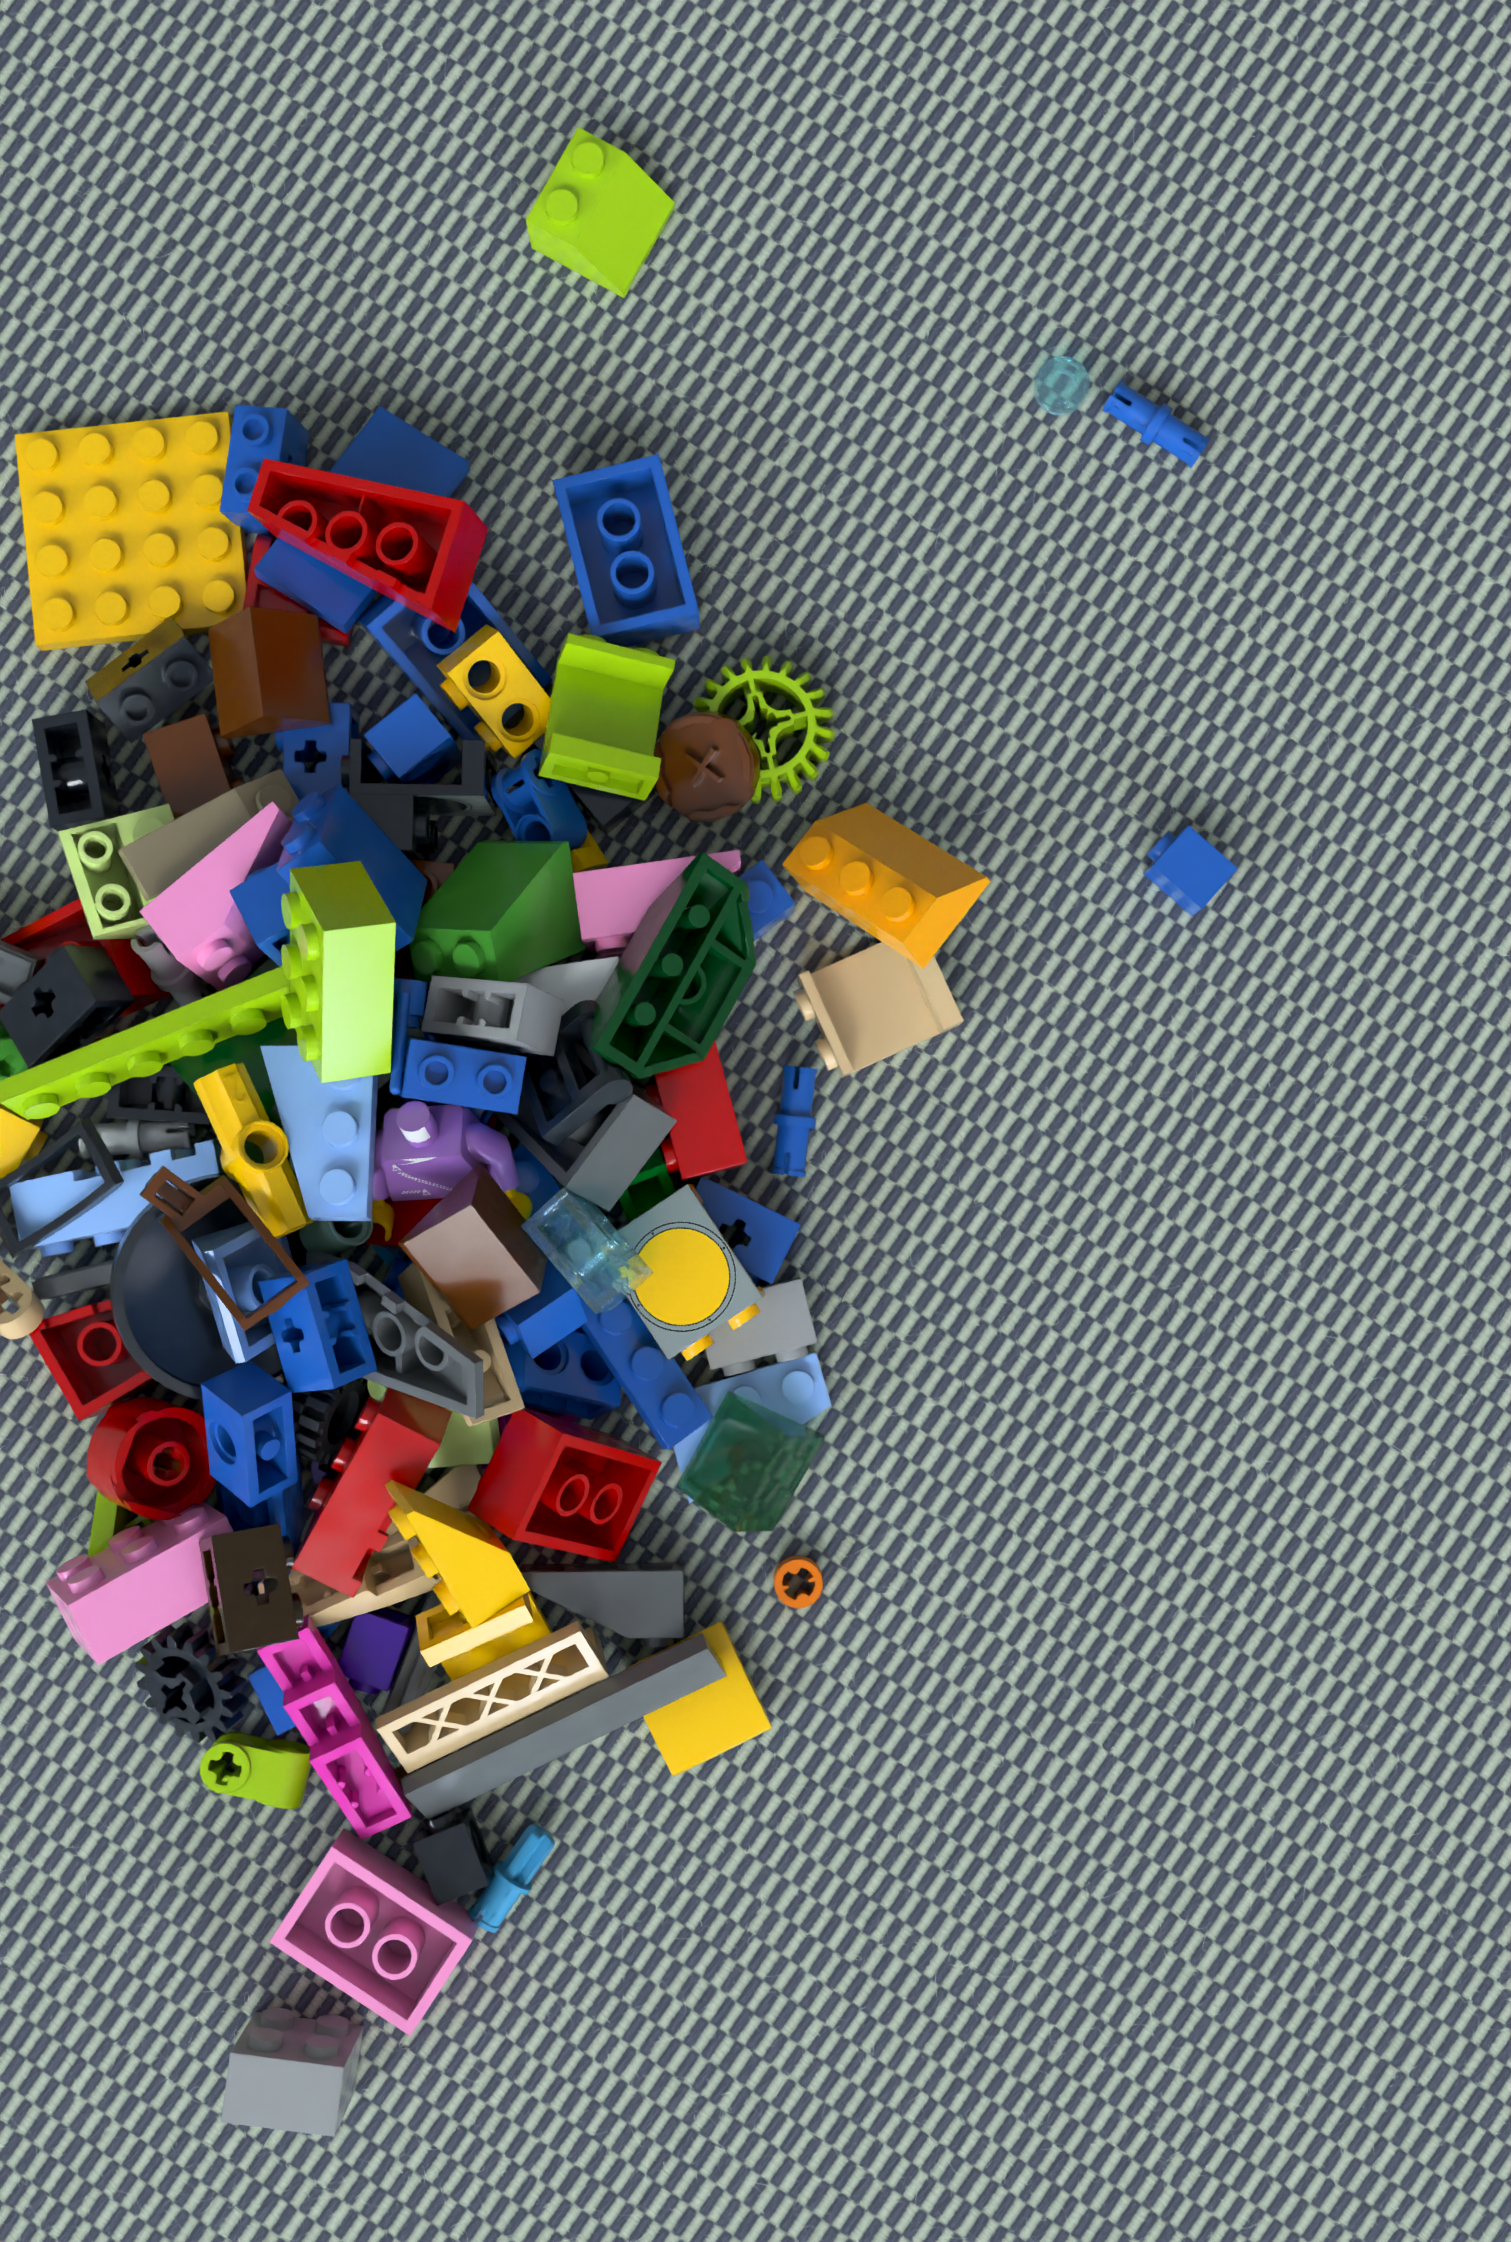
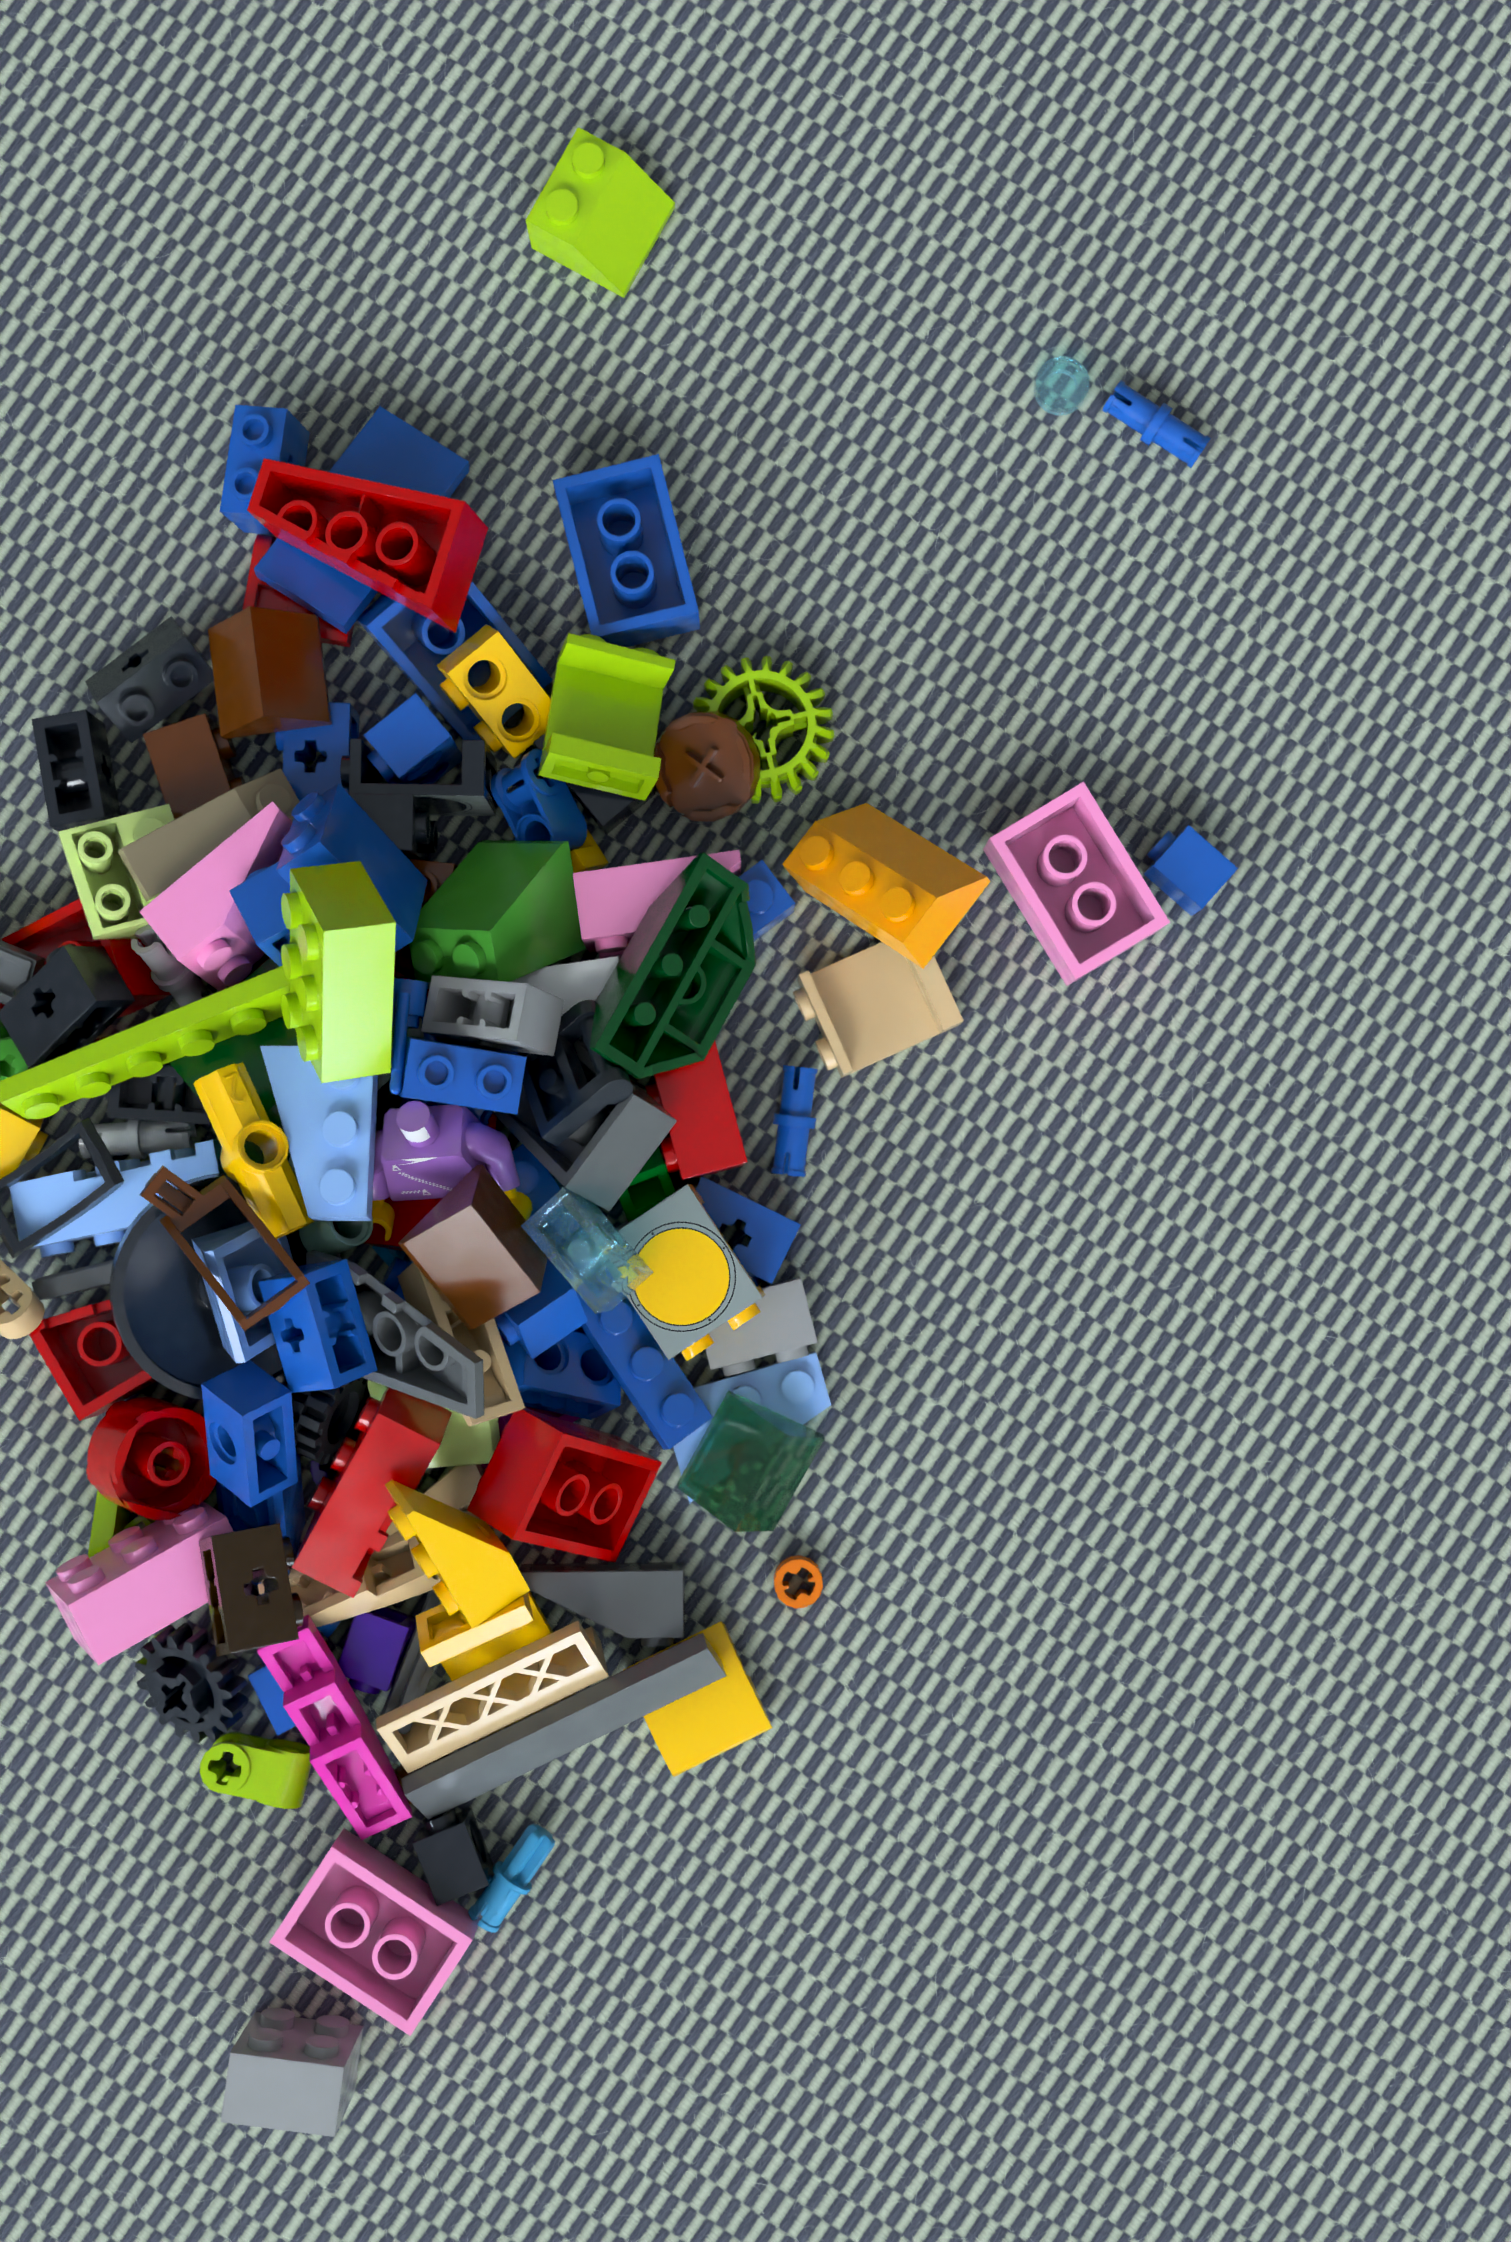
yellow plate [15,411,249,651] -> none
none -> bright pink brick [983,782,1170,986]

